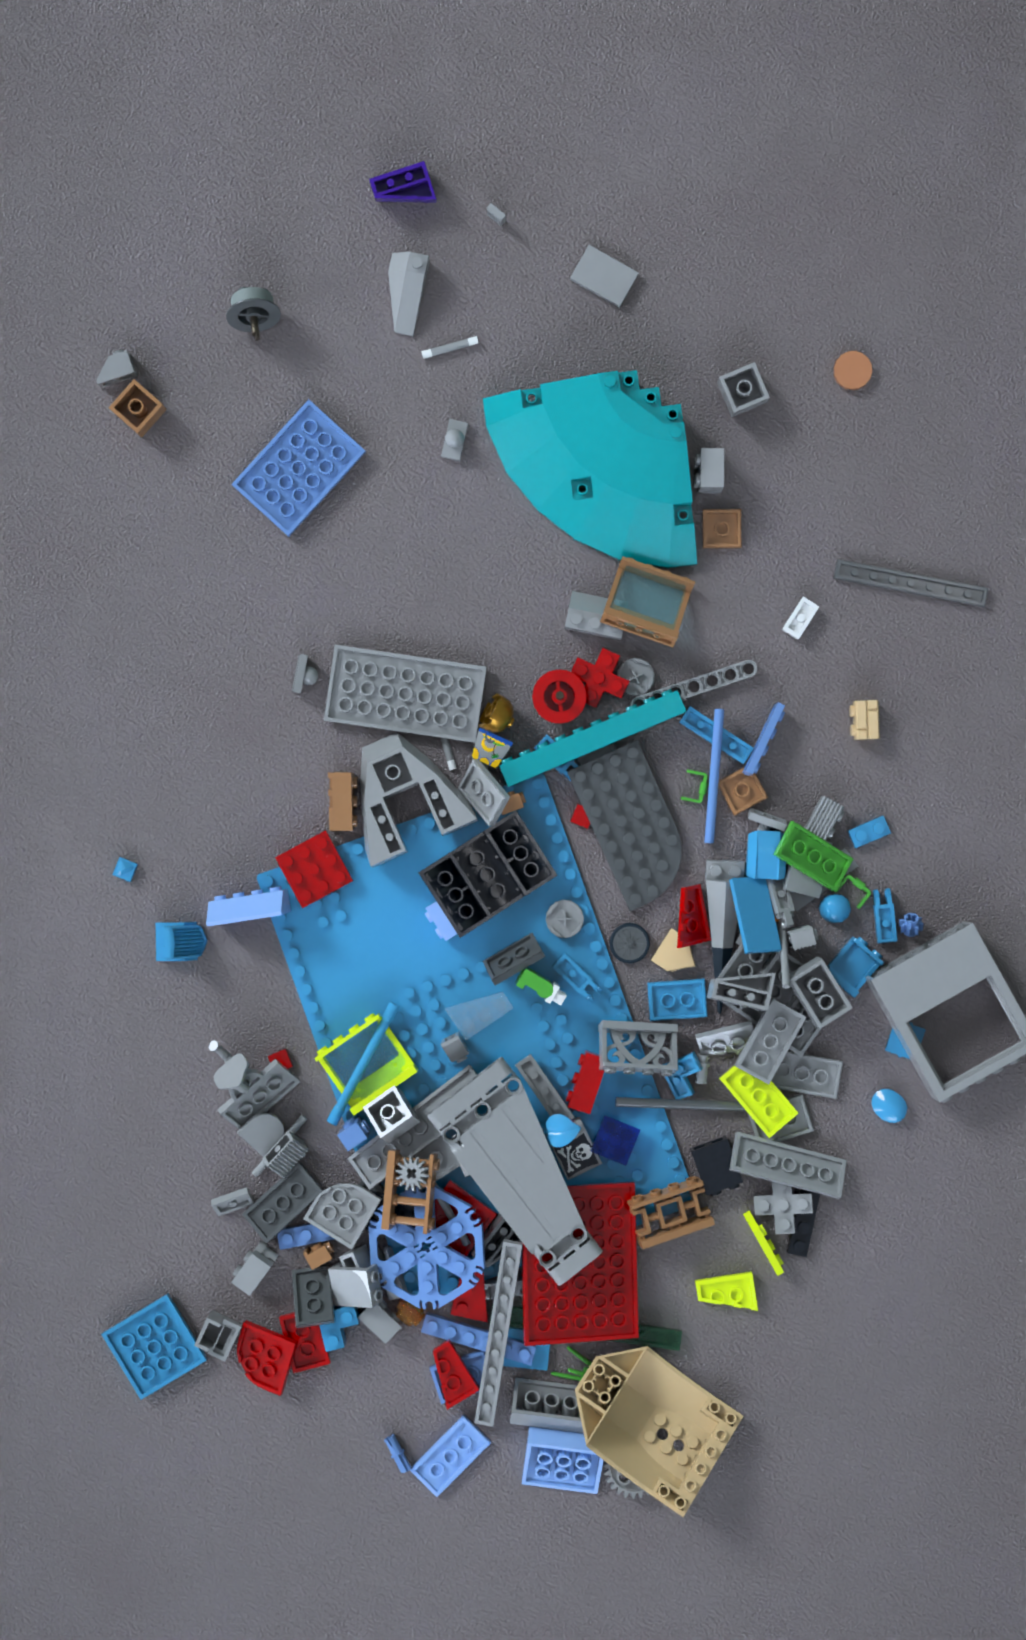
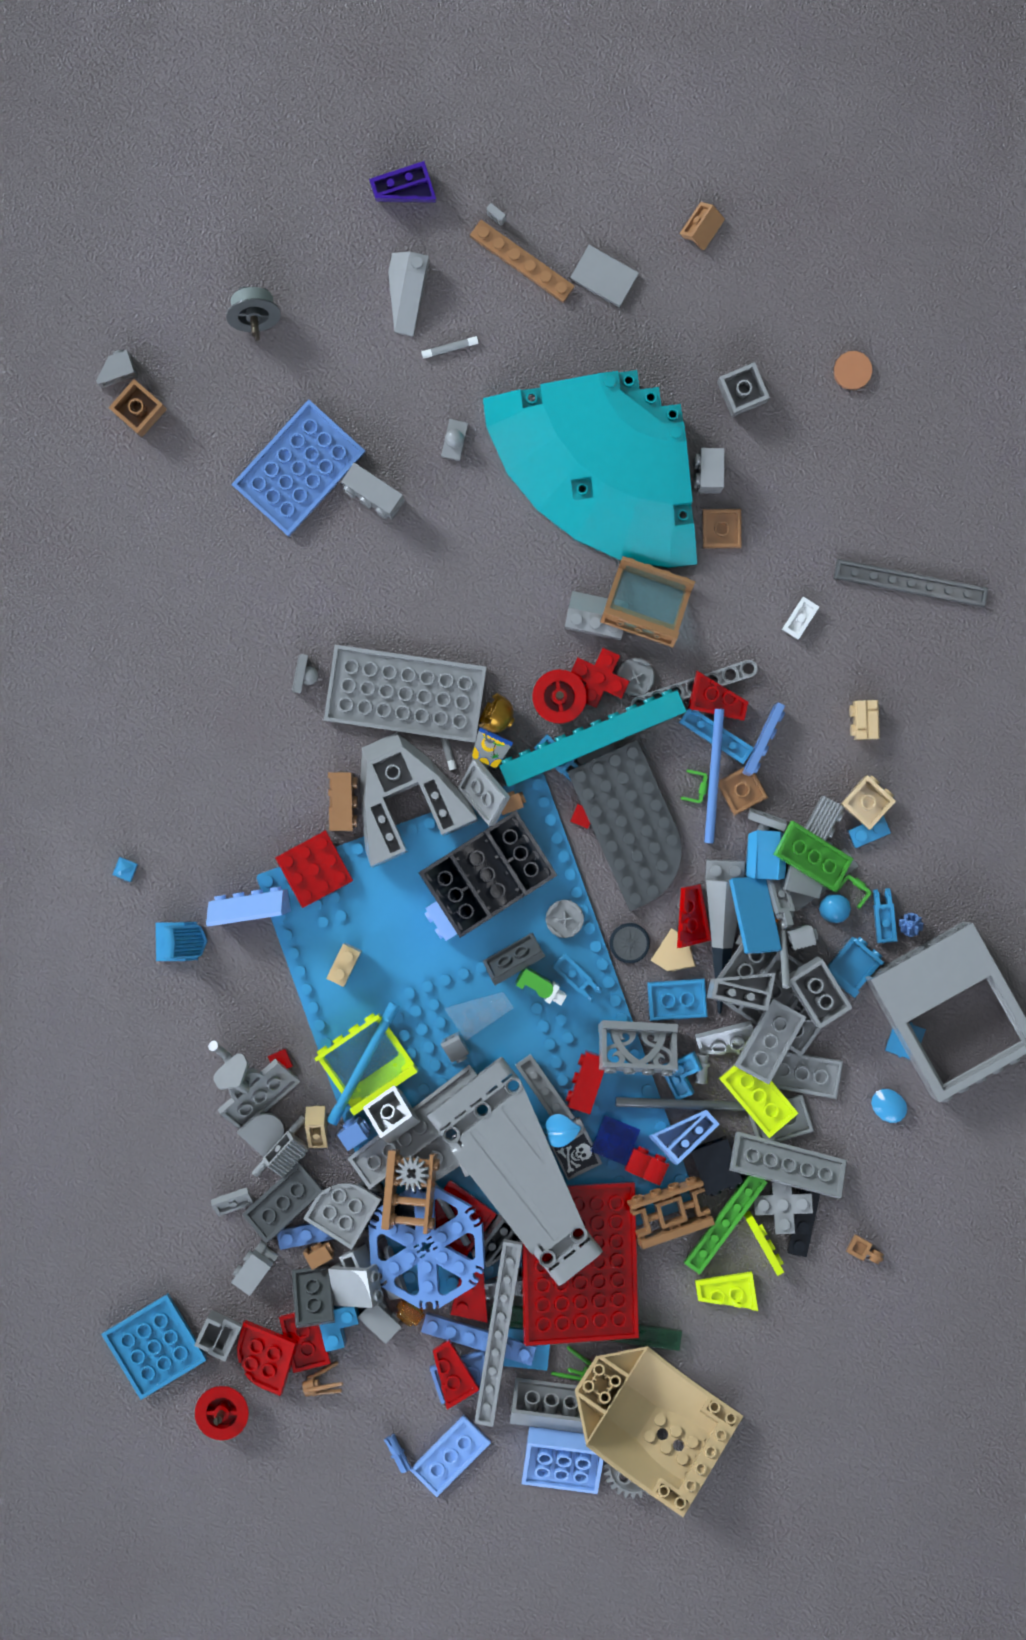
none -> red piece [195,1386,249,1440]
none -> medium nougat plant [302,1361,343,1397]
none -> tan slope [305,1106,328,1148]
none -> tan brick [326,942,362,987]
none -> light grey brick [341,463,405,520]
none -> medium nougat plate [470,220,575,303]
none -> red brick [624,1146,669,1186]
none -> light blue wedge [648,1110,719,1165]
none -> medium nougat panel [680,202,725,250]
none -> bright green plate [684,1175,768,1274]
none -> red wing [688,671,748,721]
none -> tan plate [841,775,896,830]
none -> medium nougat plate [846,1234,884,1264]

